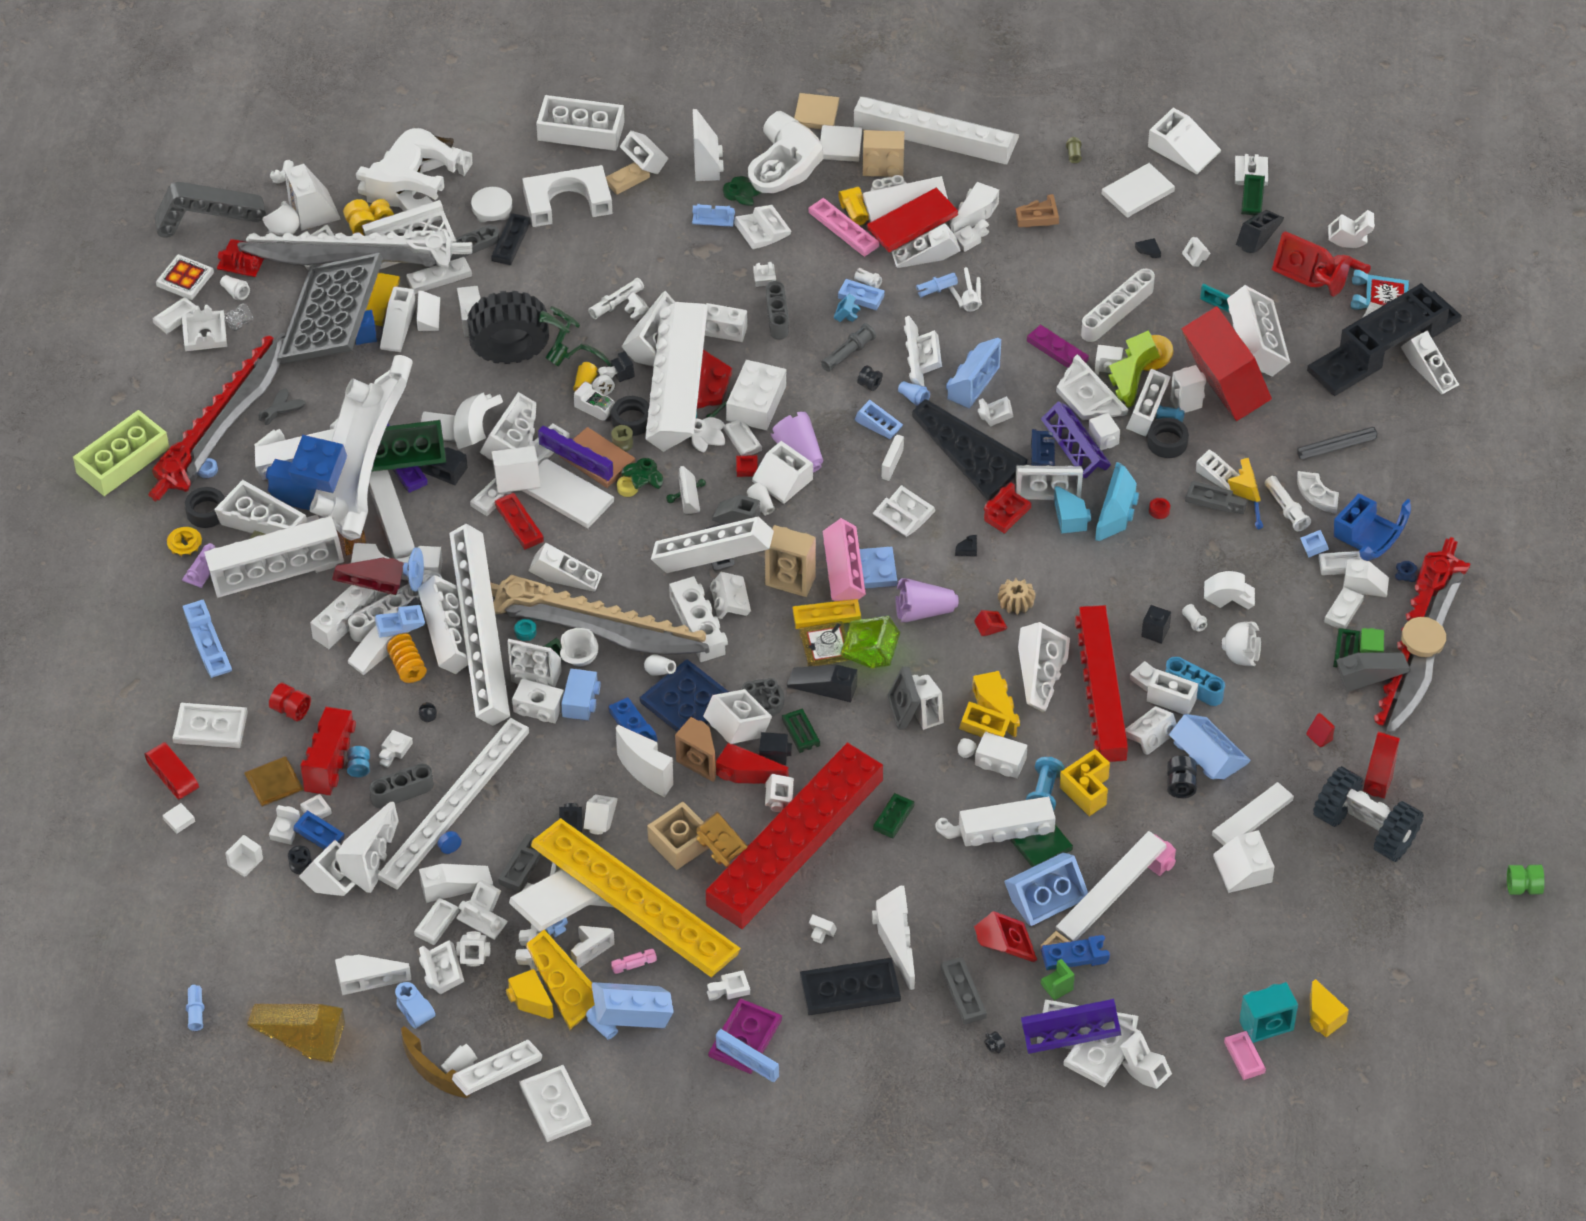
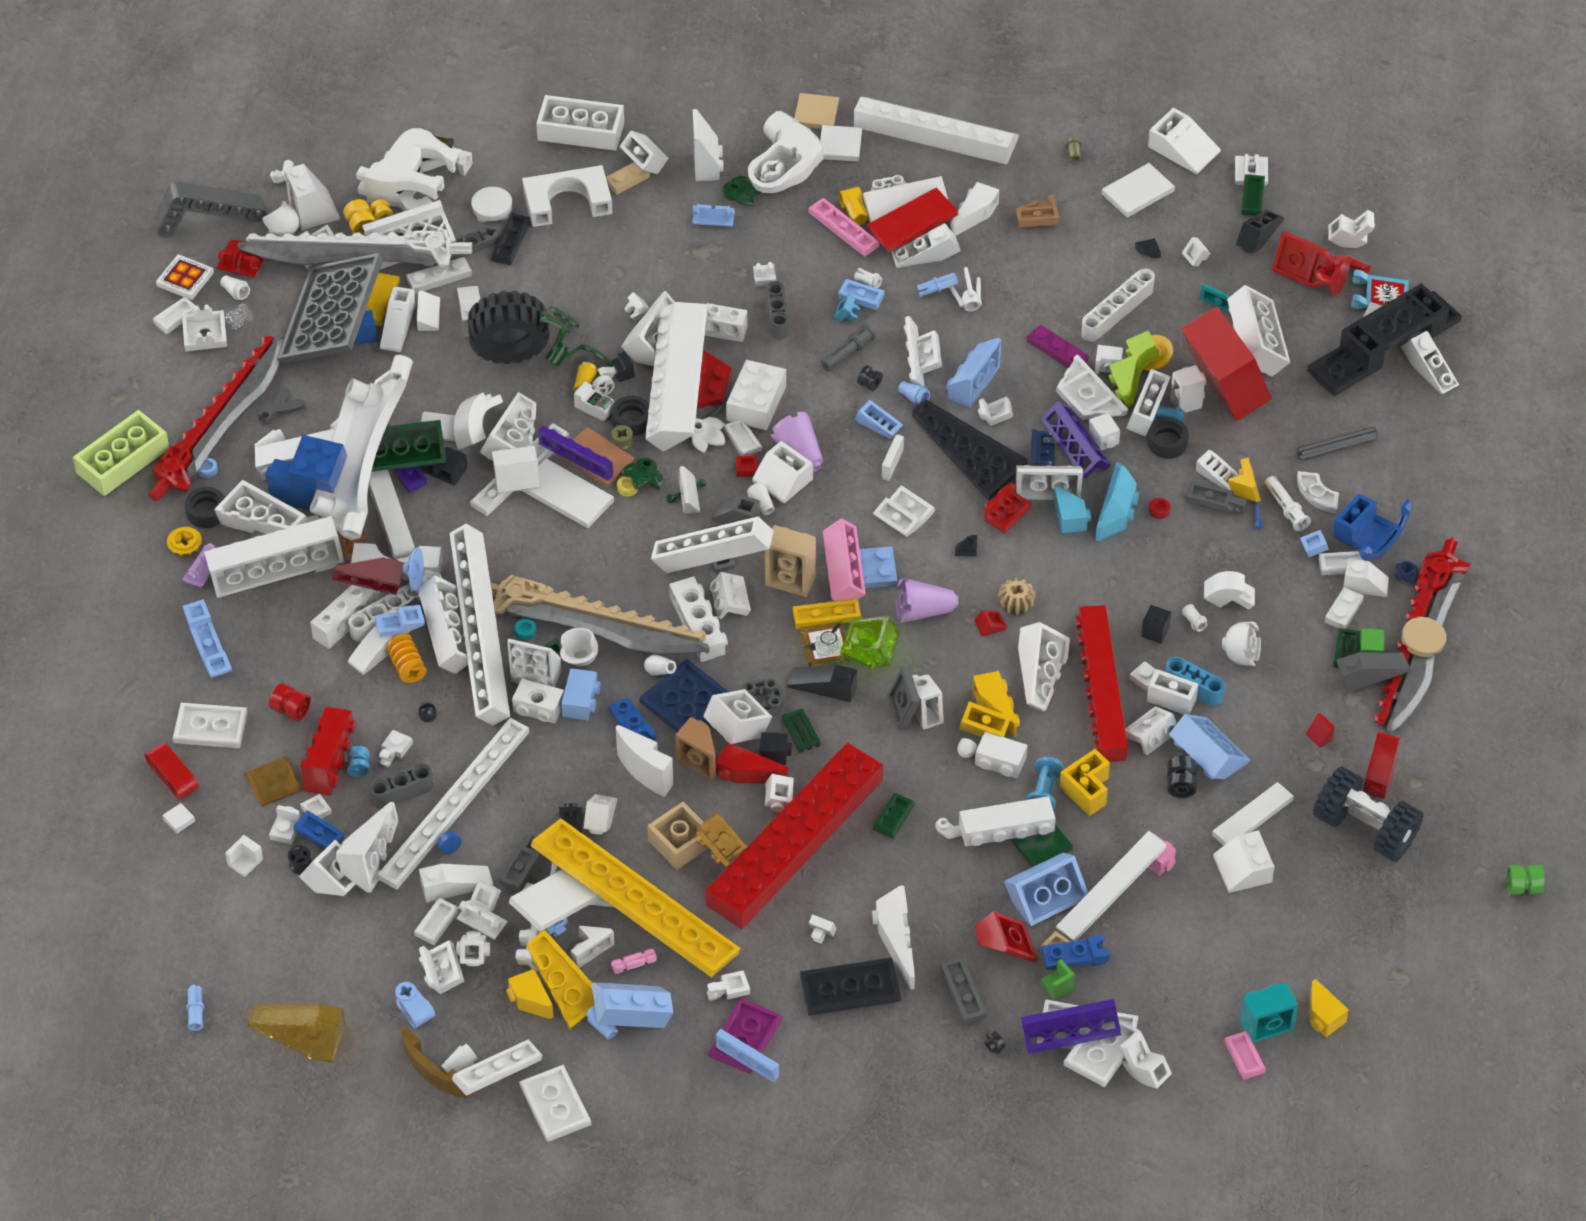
white slope [335,955,411,995] -> none
red plate [495,493,544,550] -> none
white slope [529,543,602,592] -> none
white pin [588,278,644,320] -> none
white slope [734,205,791,249] -> none
tan brick [863,130,905,177] -> none
white plate [954,219,989,252] -> none

